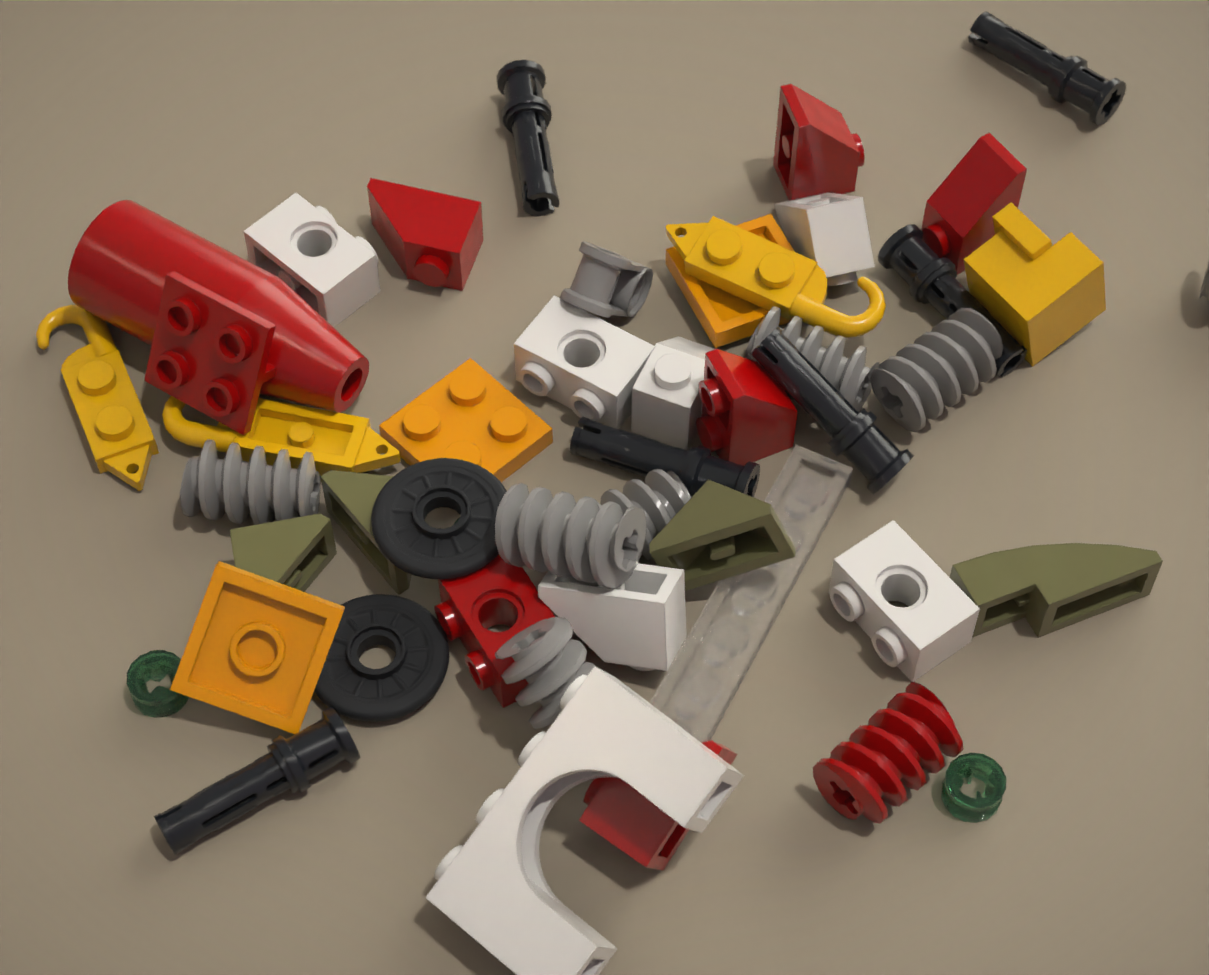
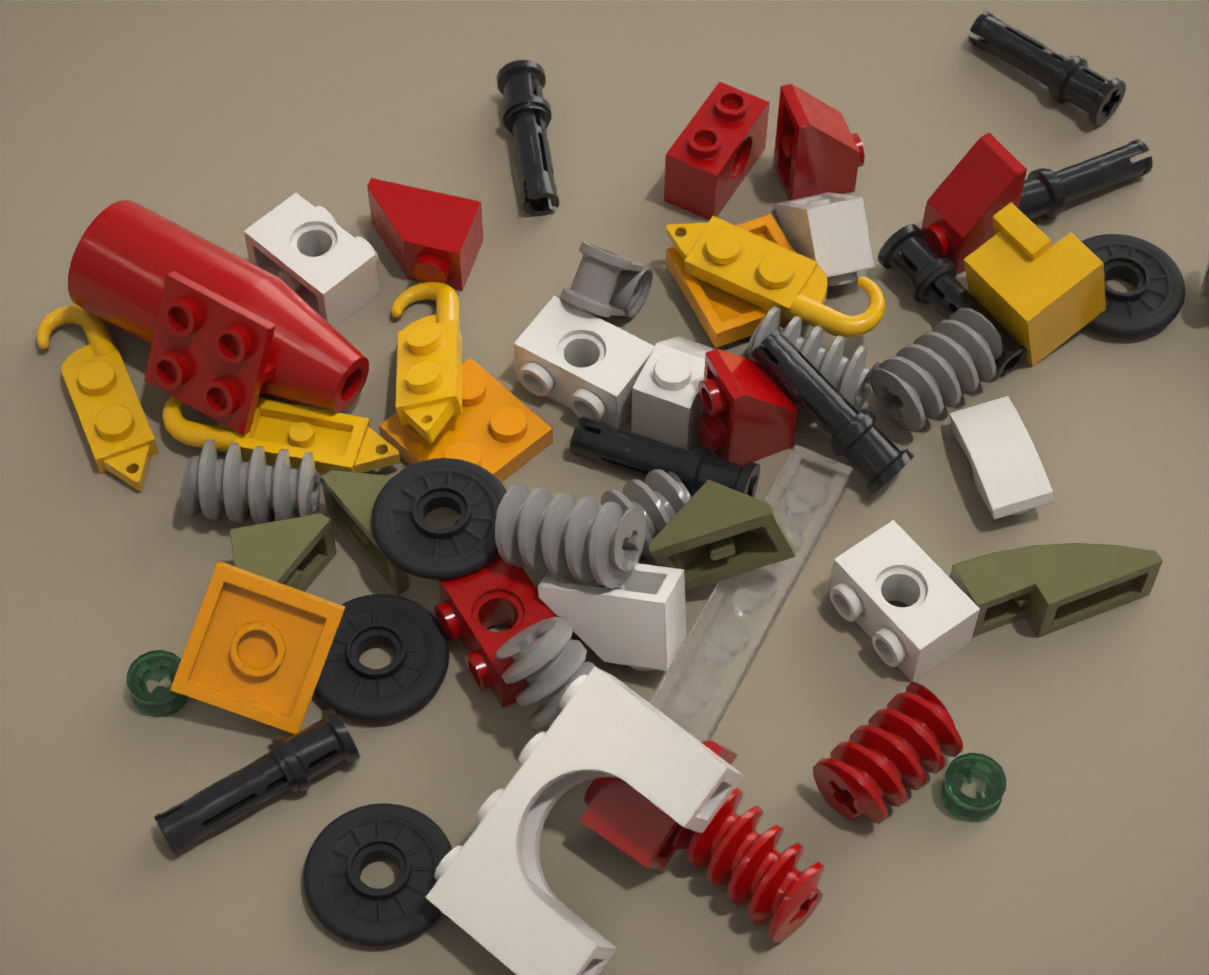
none -> black wheel [303,803,452,946]
none -> yellow plate [391,282,462,443]
none -> red brick [664,81,770,220]
none -> red piece [672,787,825,943]
none -> white slope [950,396,1054,519]
none -> black pin [1018,140,1153,220]
none -> black wheel [1081,234,1185,337]

